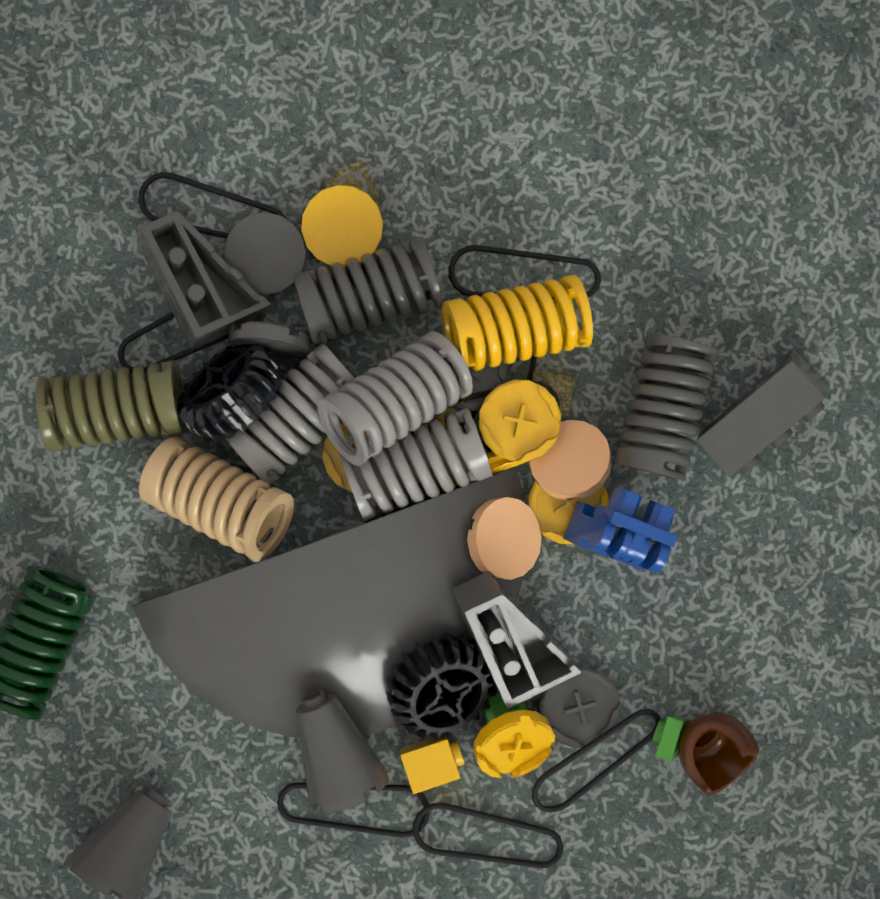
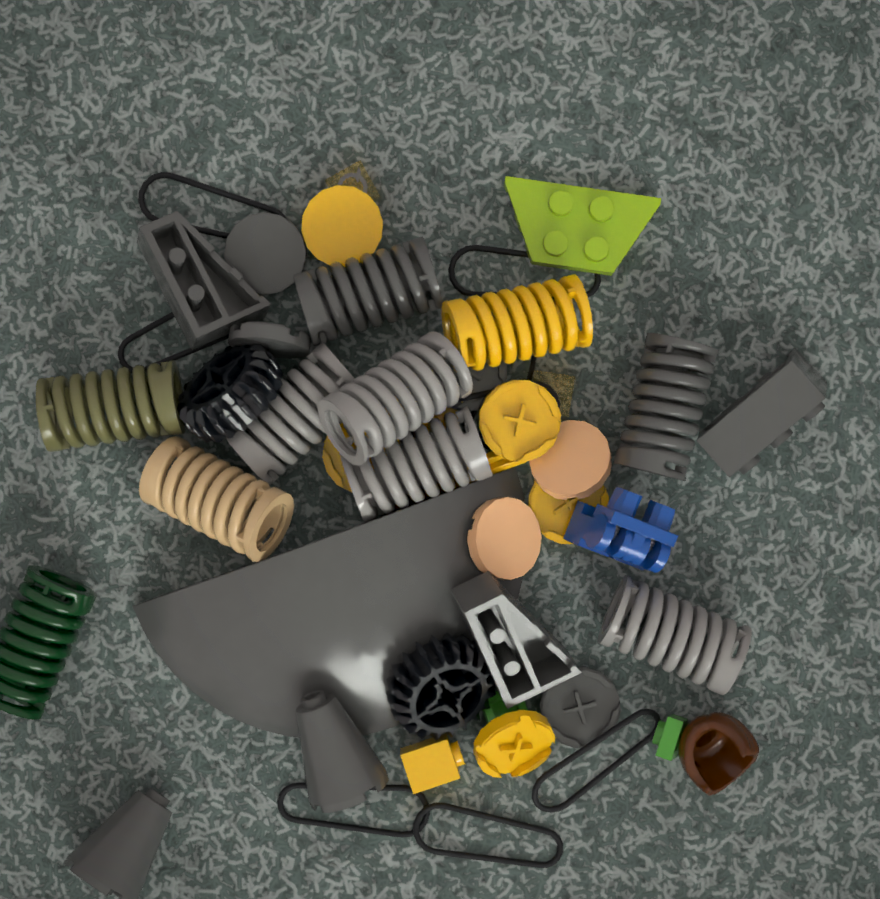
none -> lime wing [504,176,661,276]
none -> light grey piece [598,575,752,695]

